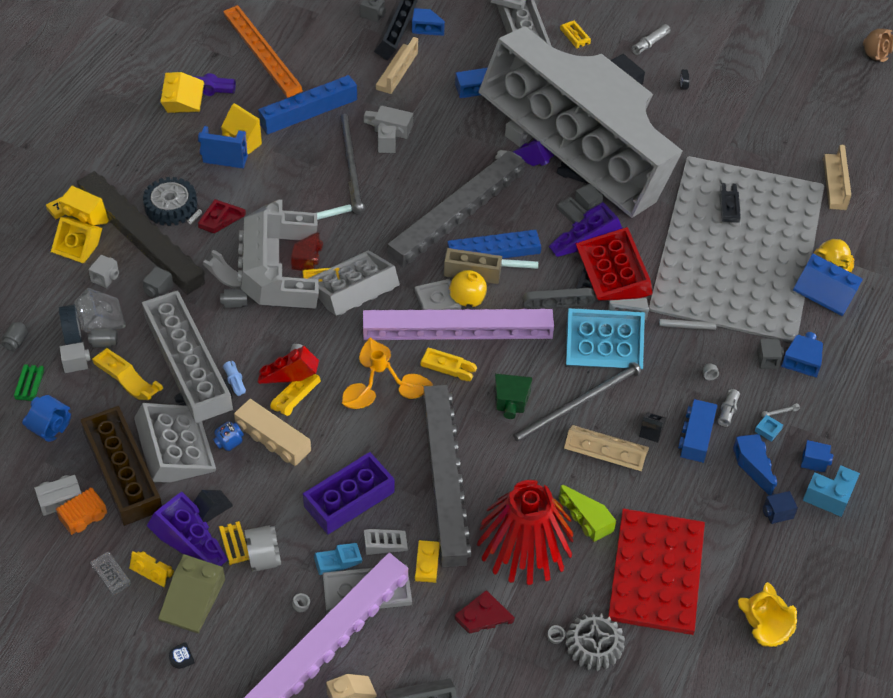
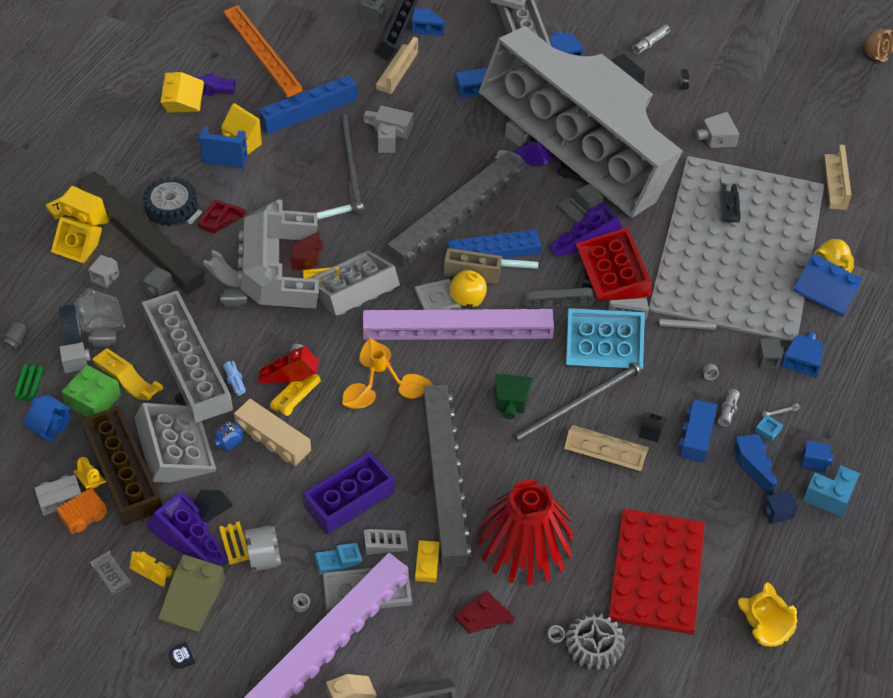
yellow hinge [421,347,477,381] -> none
lime slope [559,485,616,542] -> none
yellow tile [560,20,591,48] -> none
none -> bright green brick [61,365,121,417]
none -> yellow hinge [73,457,106,489]
none -> blue torso [550,30,584,56]
none -> light grey torso [695,112,739,148]

